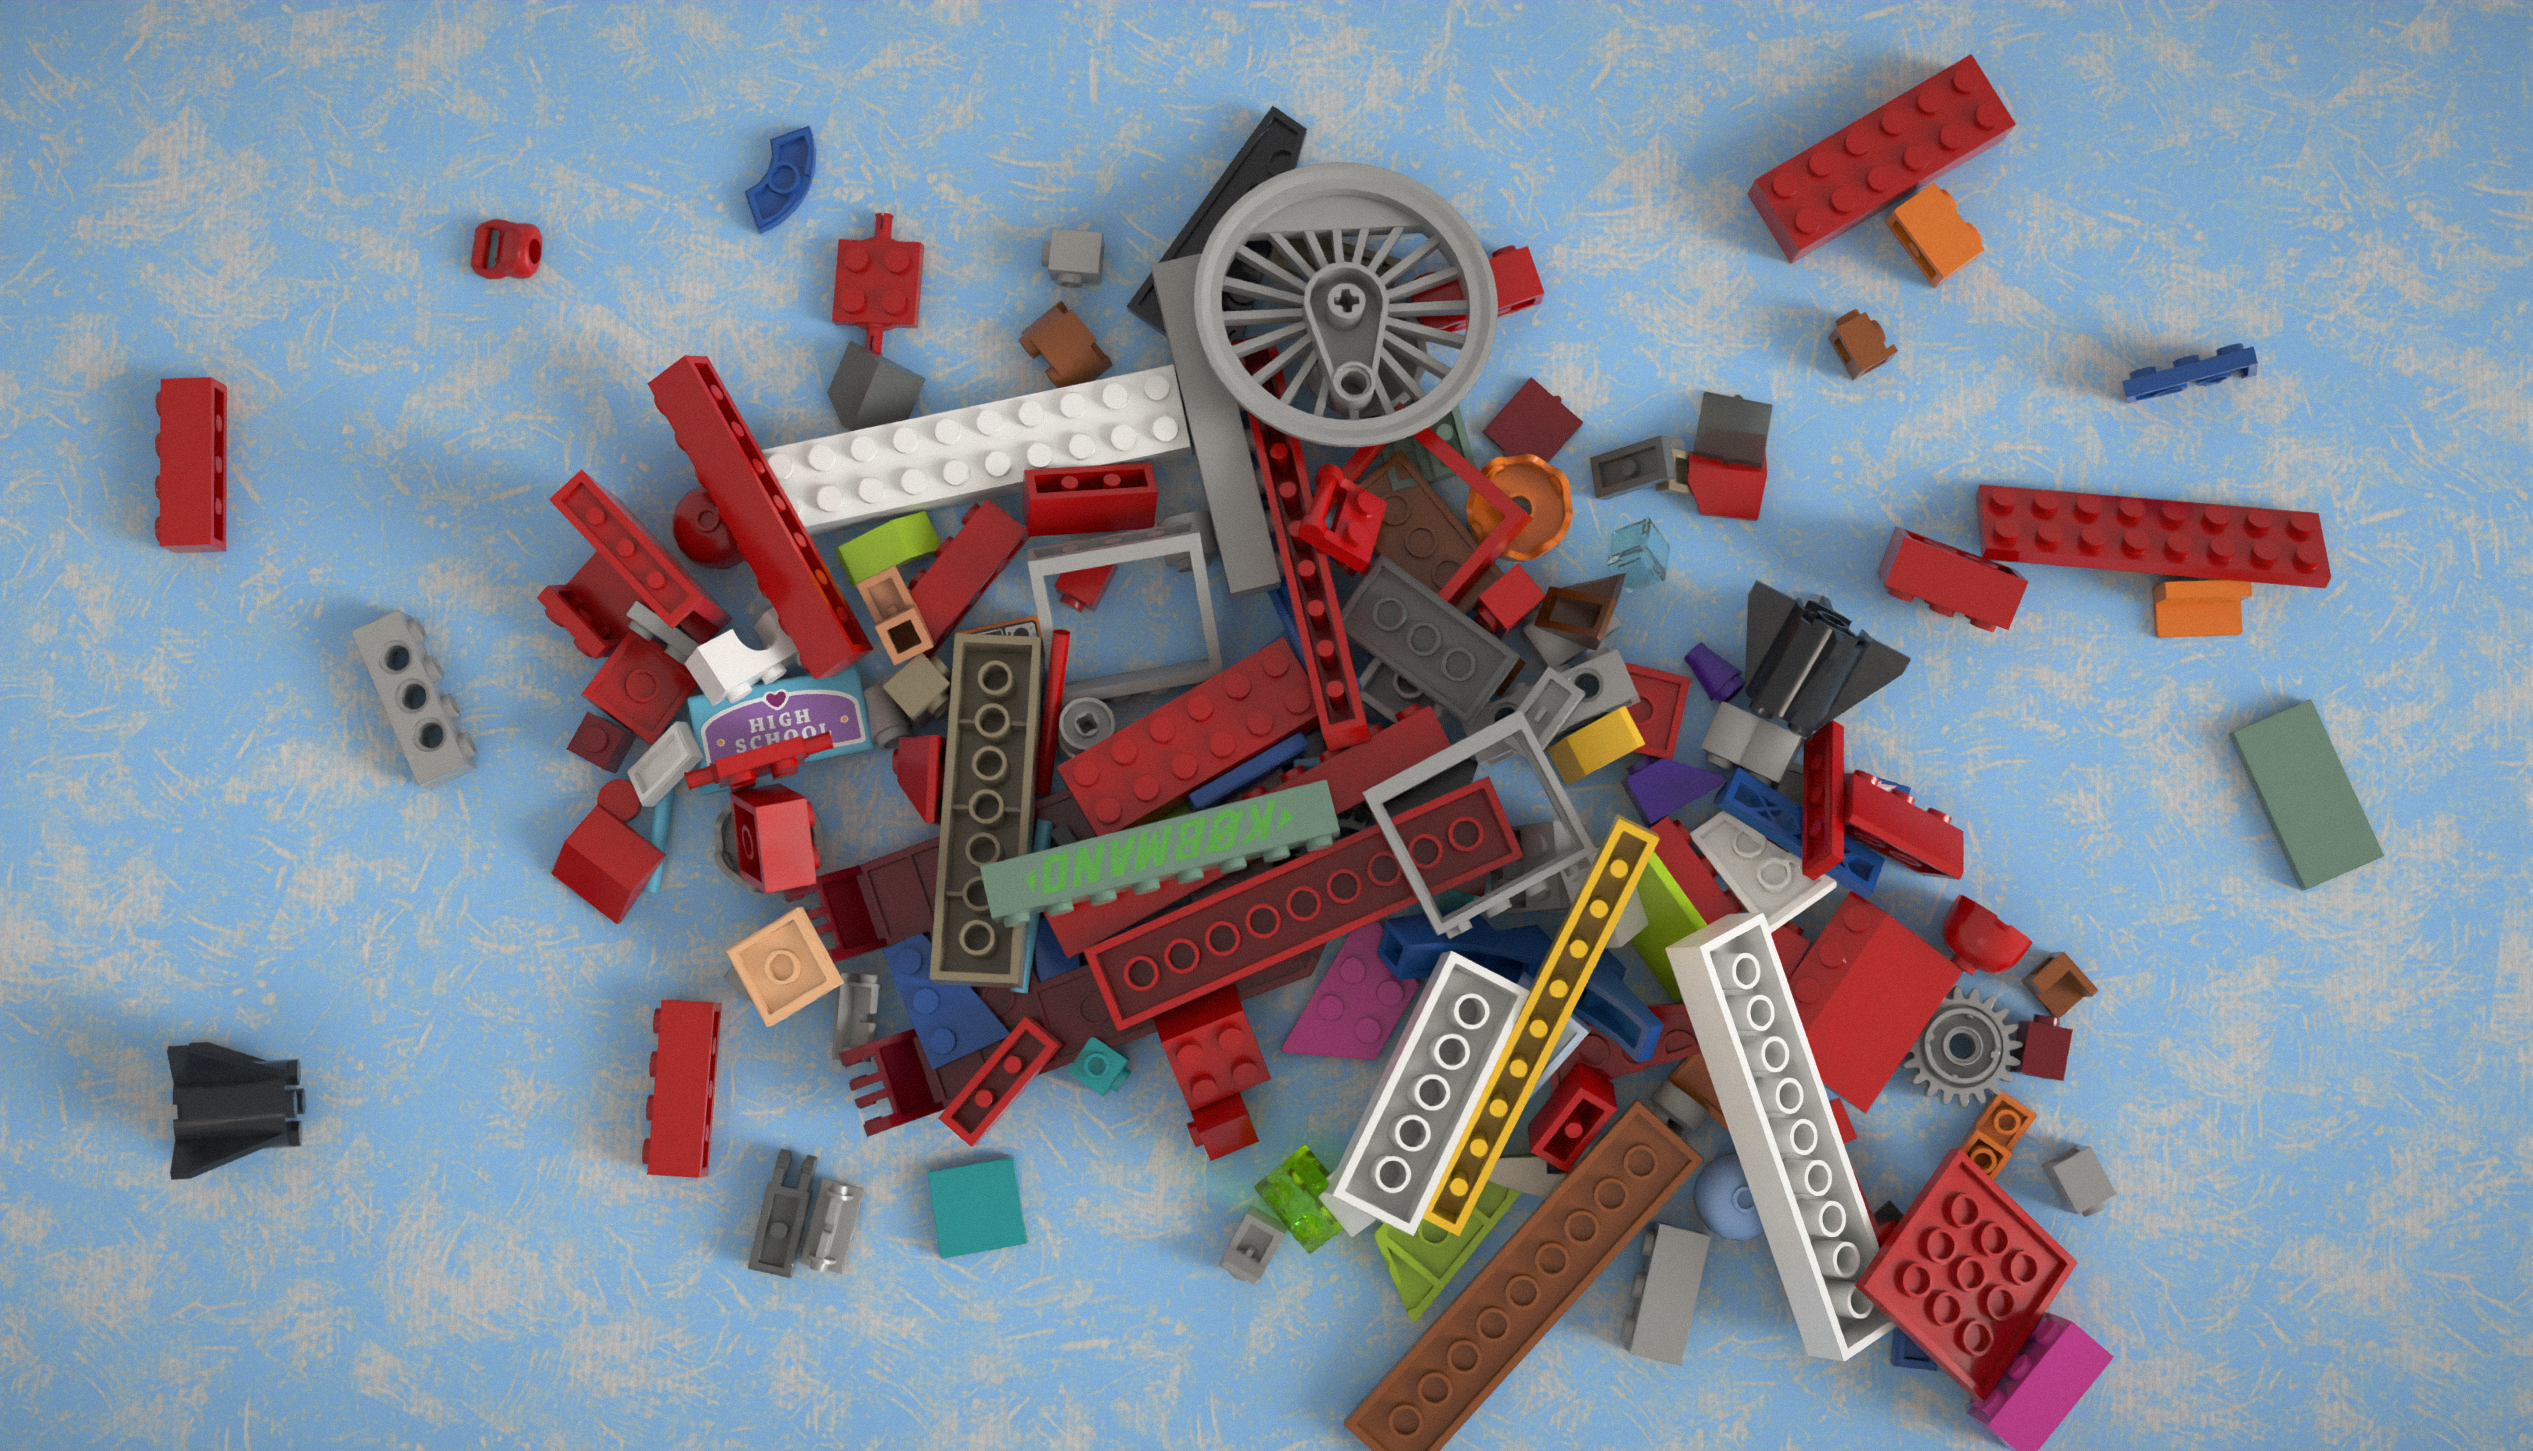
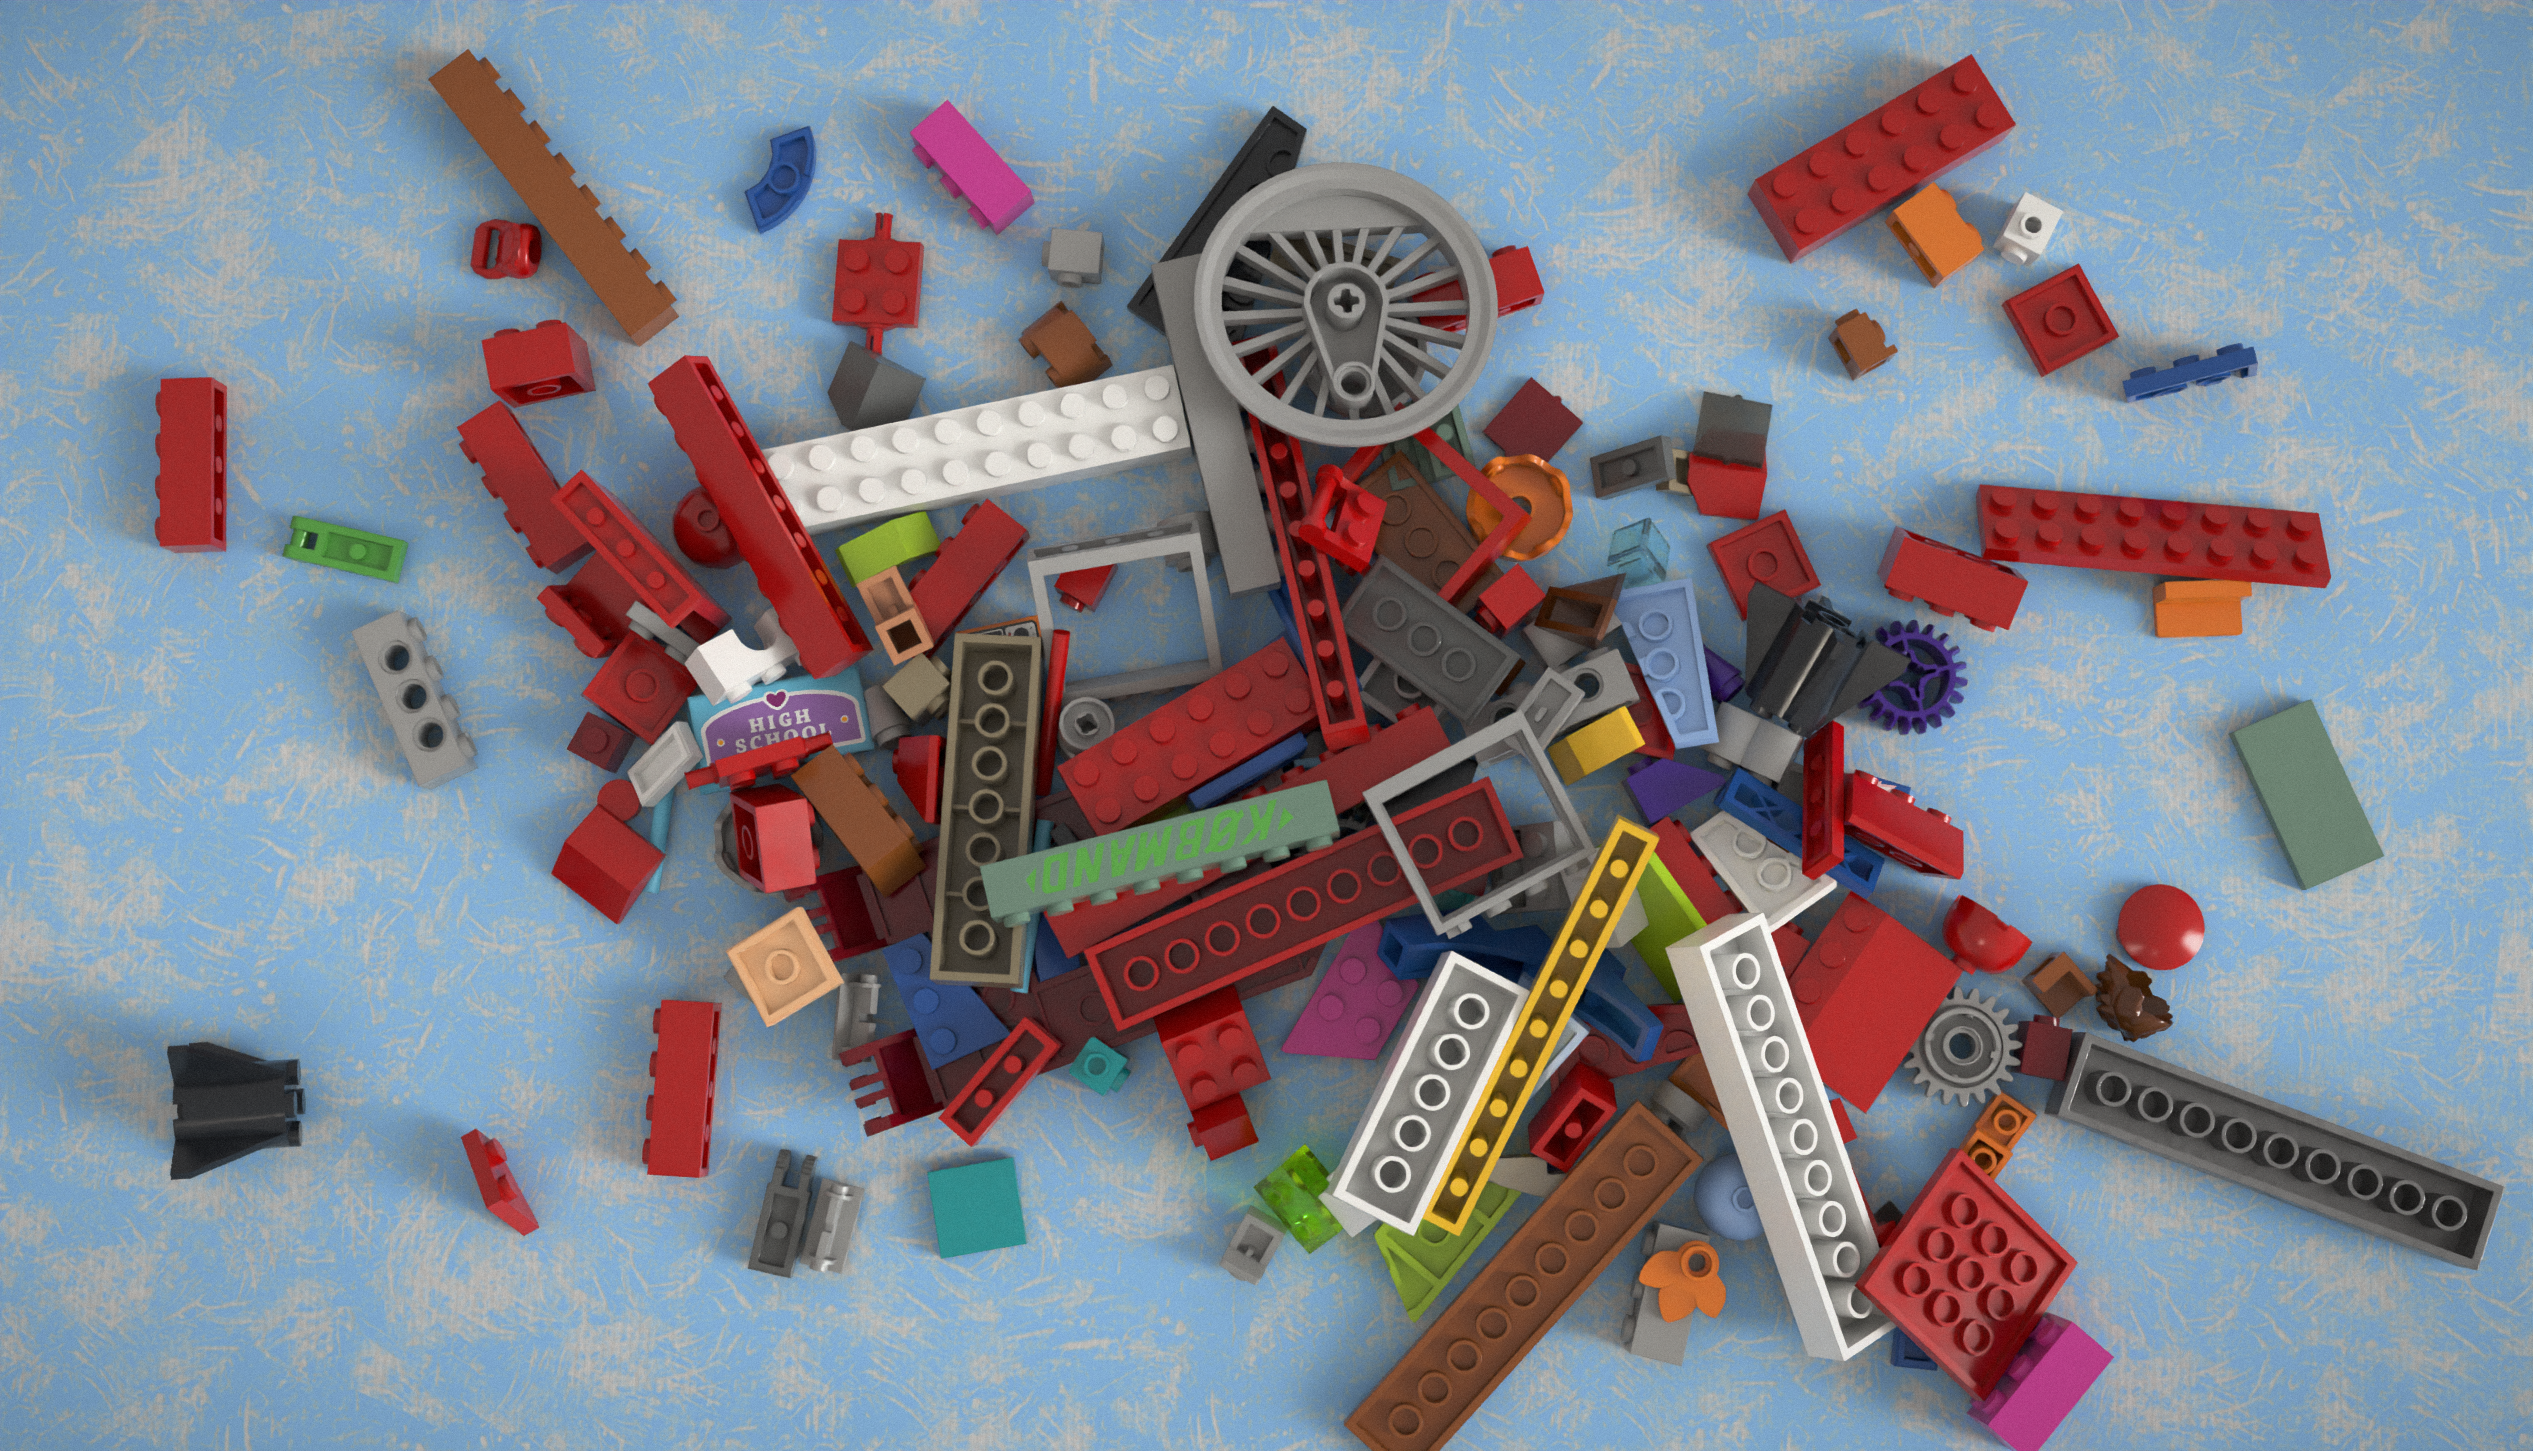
red brick [1022,462,1158,537] -> none
light grey brick [2041,1145,2116,1217] -> none
none -> bright green plate [282,516,409,584]
none -> dark orange brick [428,49,679,347]
none -> red brick [457,400,596,574]
none -> red wing [461,1129,539,1236]
none -> red brick [481,320,596,408]
none -> dark orange brick [791,744,926,898]
none -> dark pink brick [910,100,1035,235]
none -> light blue wing [1614,578,1719,749]
none -> orange plate [1638,1240,1726,1323]
none -> red tile [1706,509,1821,622]
none -> dark purple gear [1857,620,1968,735]
none -> white brick [1992,192,2063,266]
none -> red tile [2002,263,2120,377]
none -> flat silver brick [2044,1032,2505,1271]
none -> reddish brown hair [2095,954,2174,1042]
none -> red dish [2116,884,2205,970]

